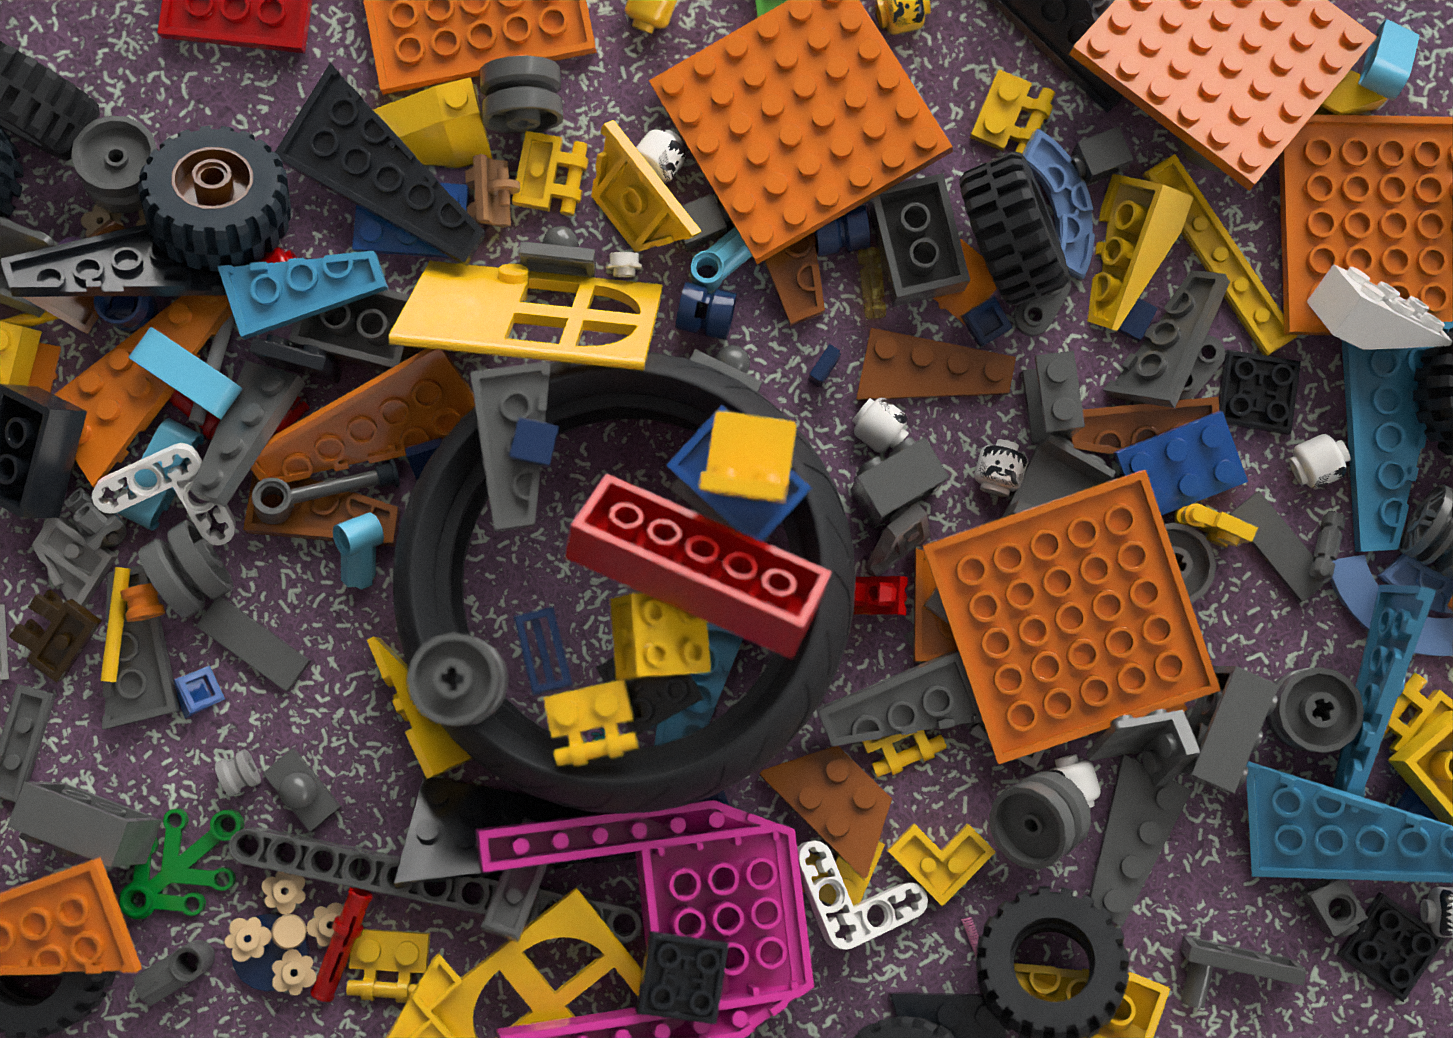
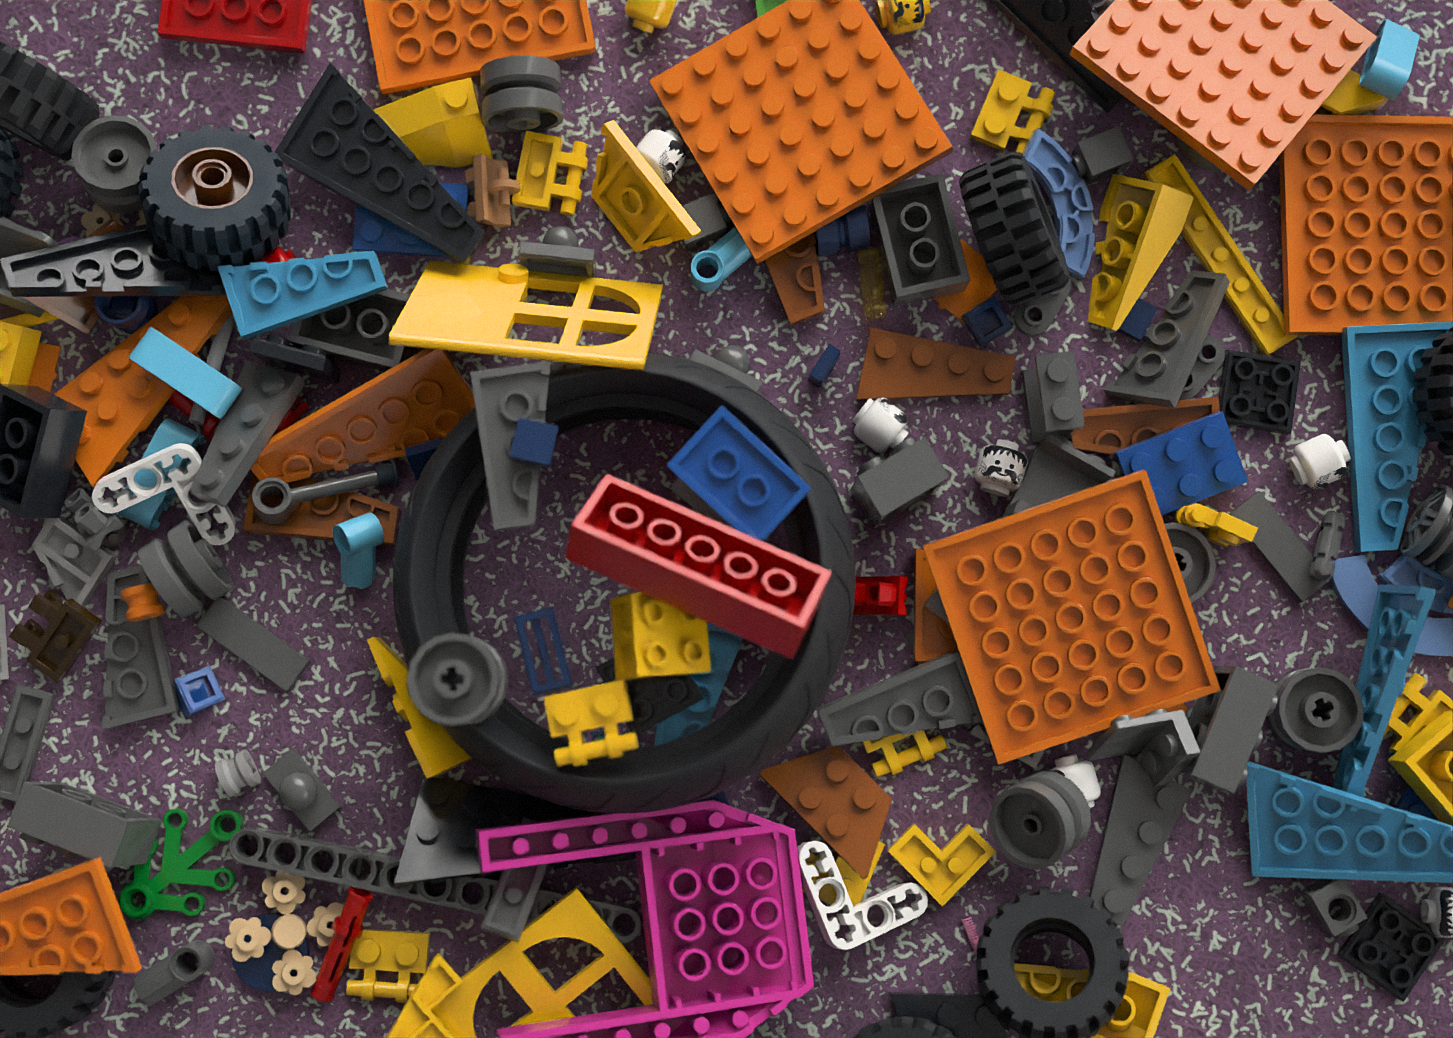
yellow bar [100,567,131,682] -> none
white plate [606,252,642,277] -> none
black tile [636,930,729,1024] -> none
dark blue wheel [675,282,737,341] -> none
yellow bracket [699,411,797,504] -> none
light grey wing [865,503,930,576] -> none
dark grey piece [1181,935,1307,1008] -> none
white slope [1307,264,1453,350] -> none

